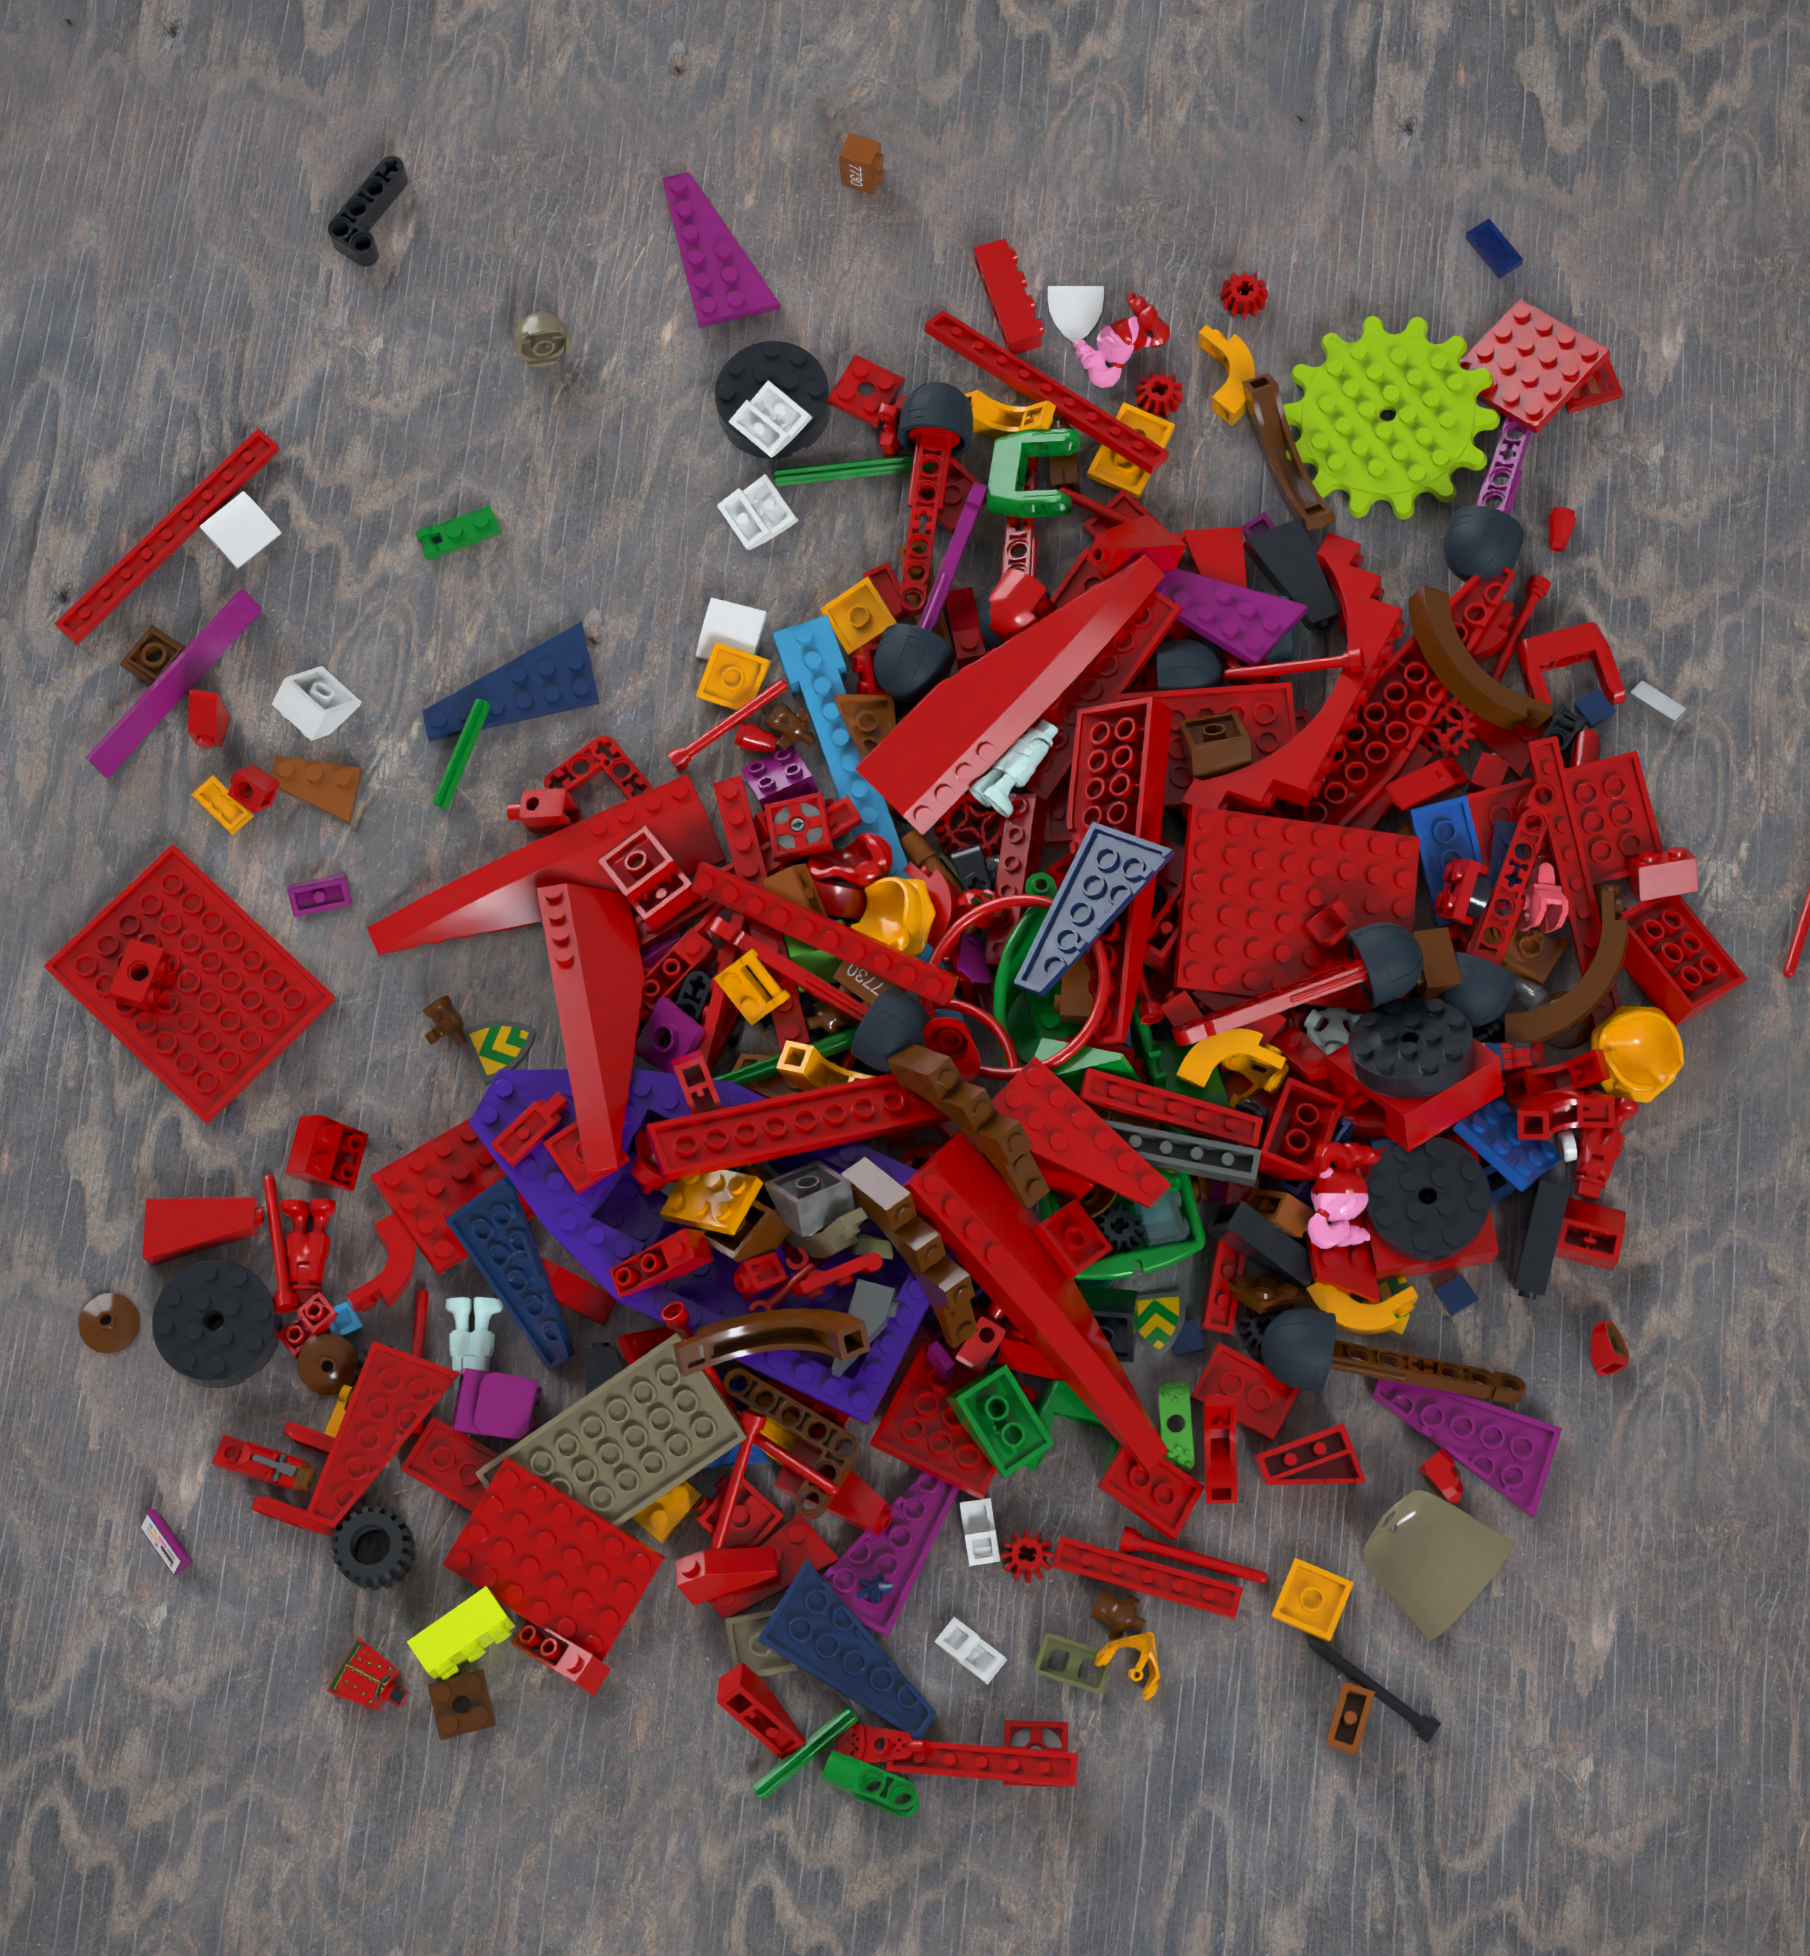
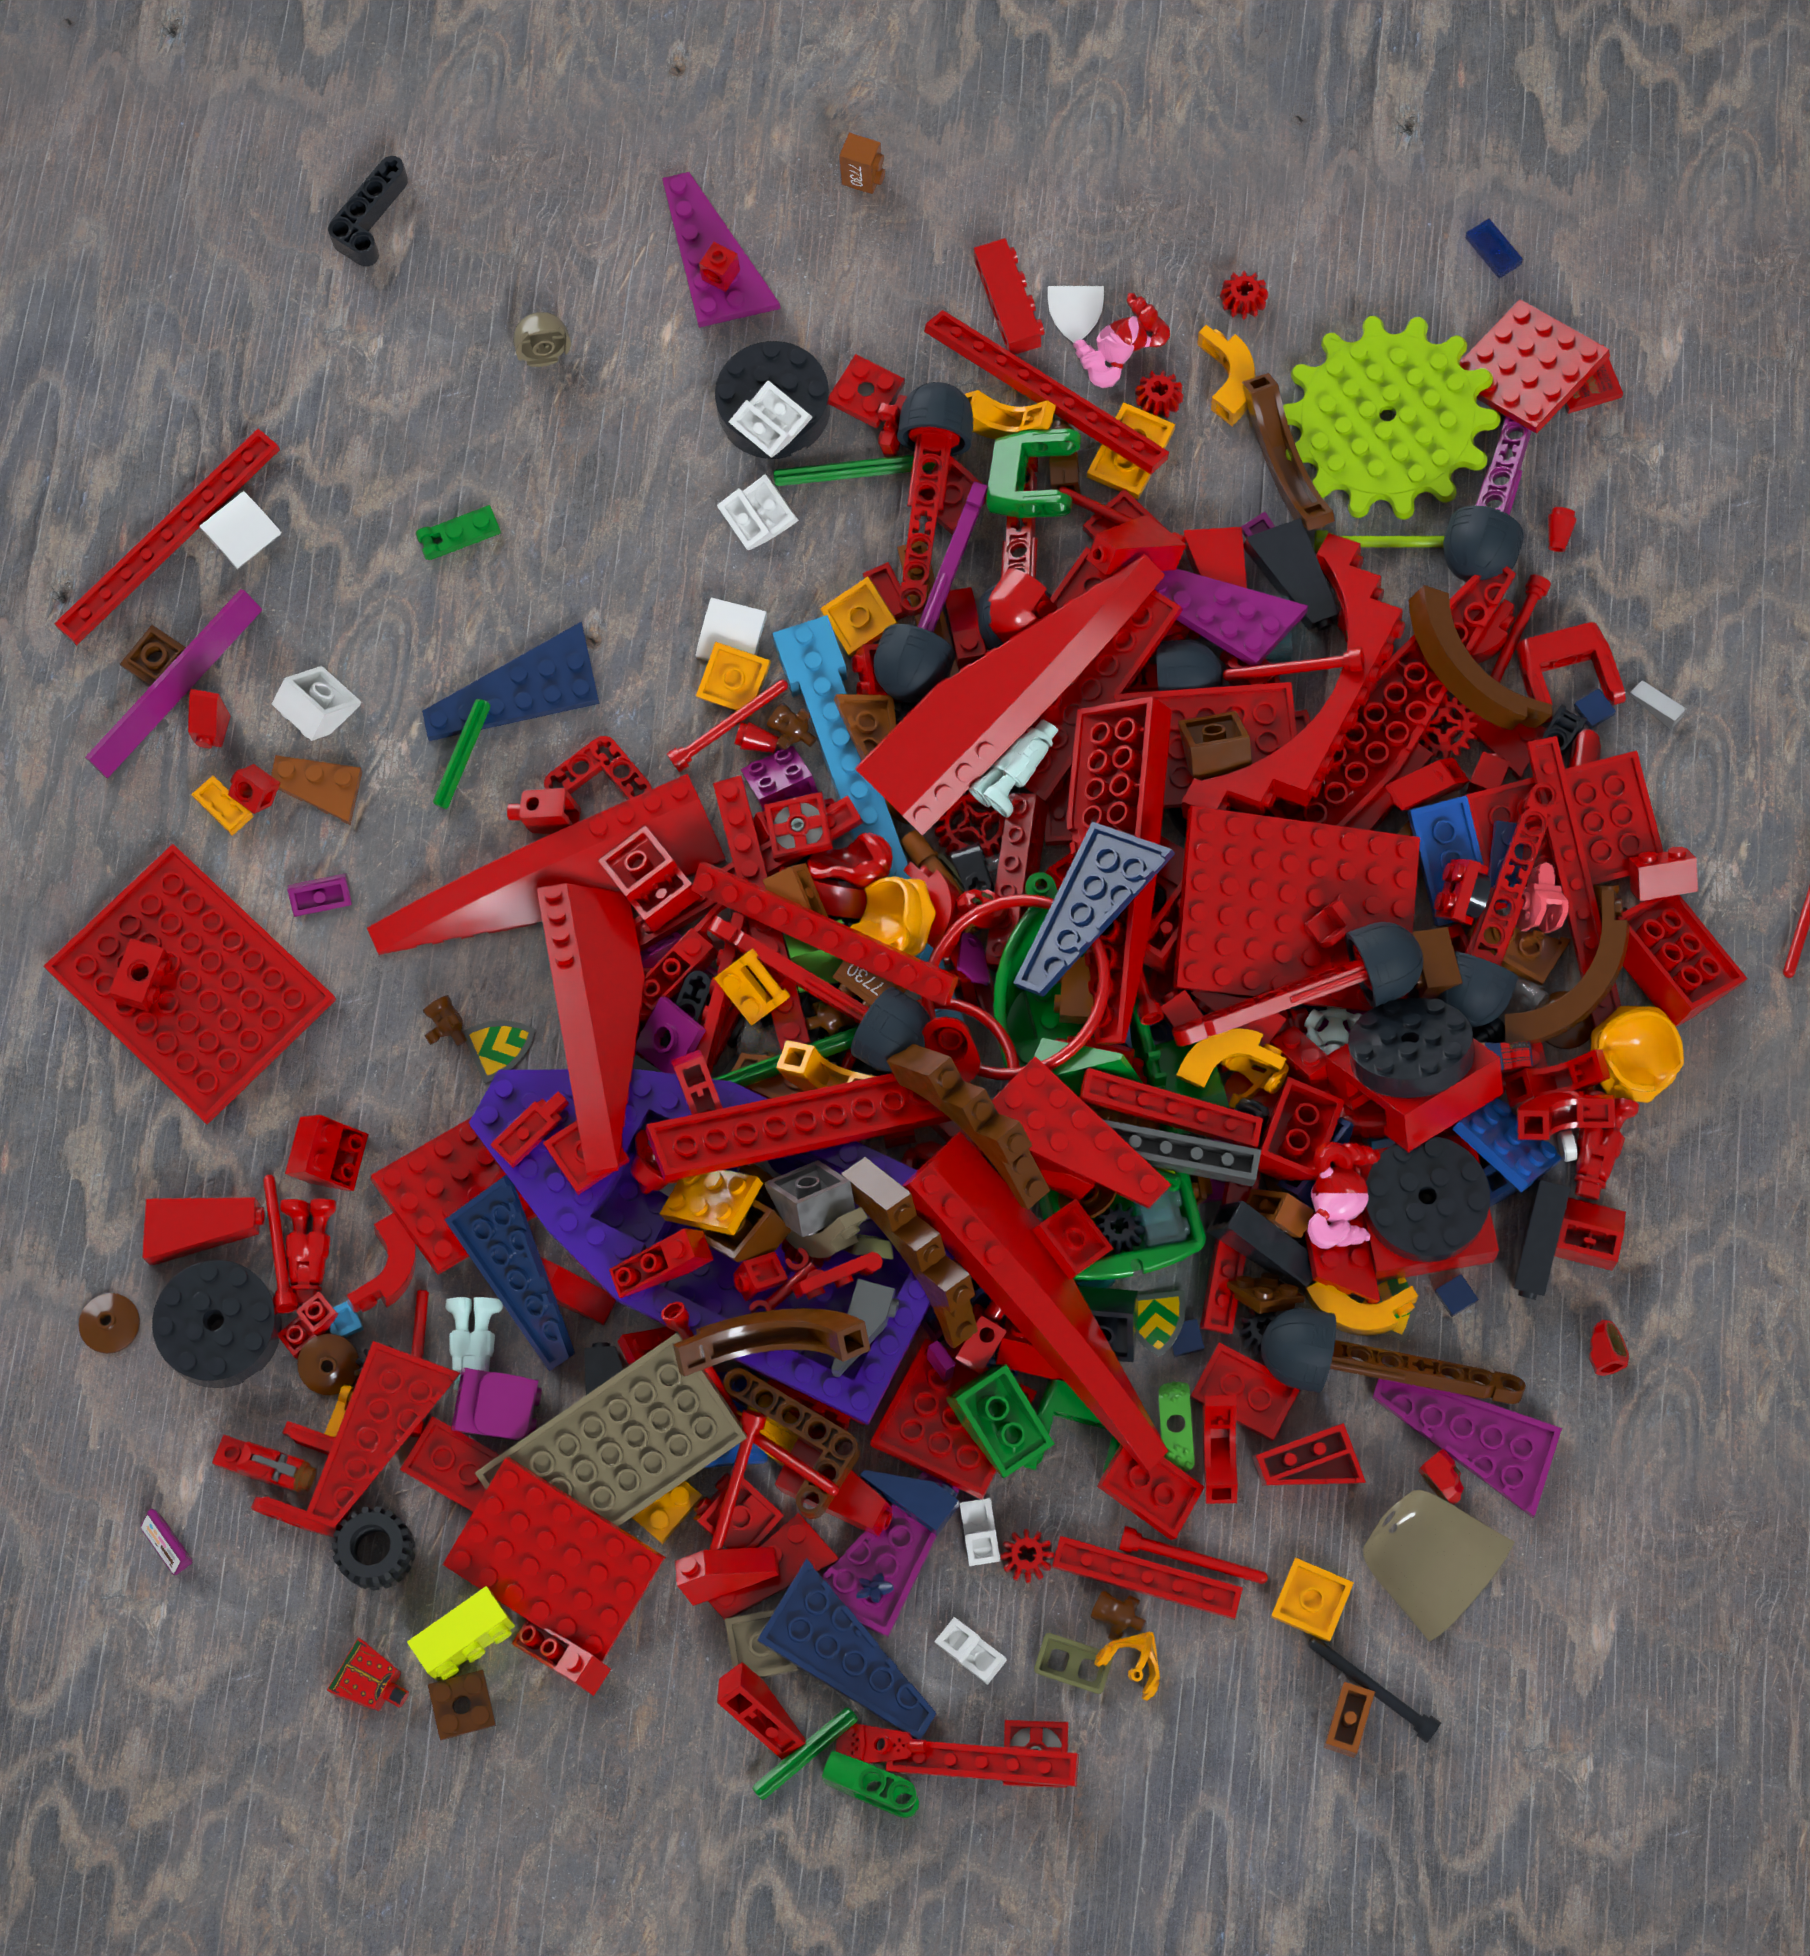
none -> red brick [699,241,740,292]
none -> dark blue slope [861,1470,959,1536]
none -> lime piece [1314,530,1445,553]

